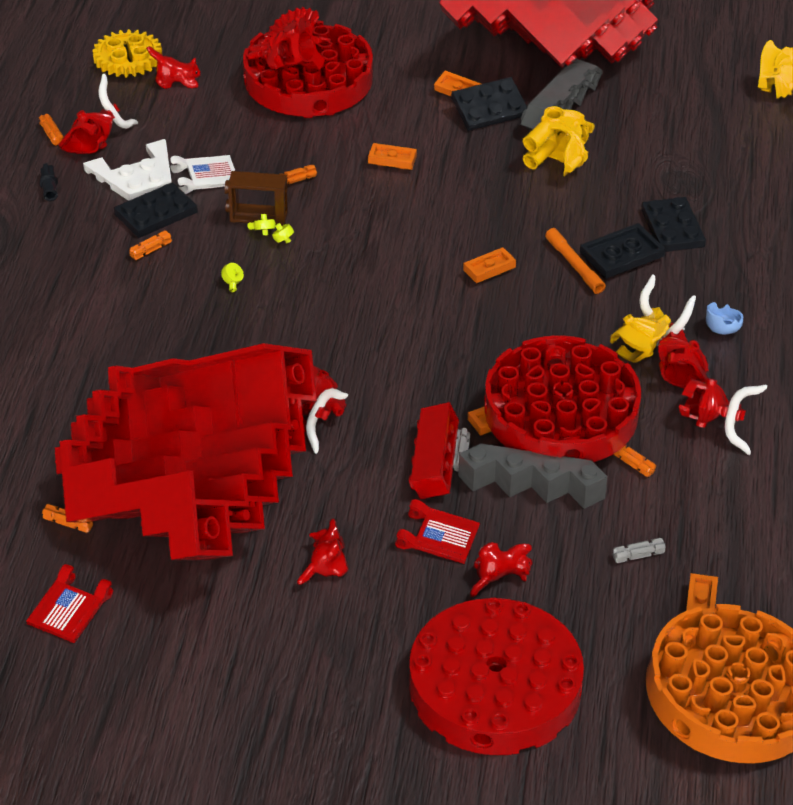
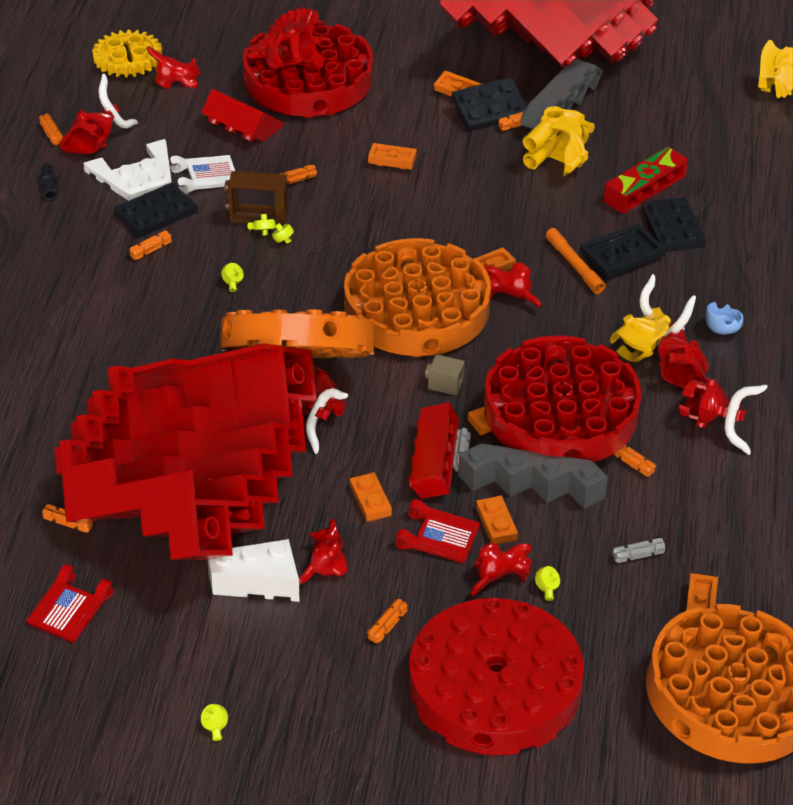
none -> red slope [201,89,284,142]
none -> neon yellow piece [201,704,228,741]
none -> white wedge [207,539,300,602]
none -> orange brick [220,310,375,358]
none -> orange brick [344,238,491,357]
none -> orange plate [350,472,392,522]
none -> orange axle [367,599,408,644]
none -> dark tan brick [425,355,465,396]
none -> orange plate [476,495,518,544]
none -> red animal [484,262,542,308]
none -> orange axle [498,112,523,131]
none -> neon yellow piece [535,566,560,601]
none -> red brick [604,147,688,214]

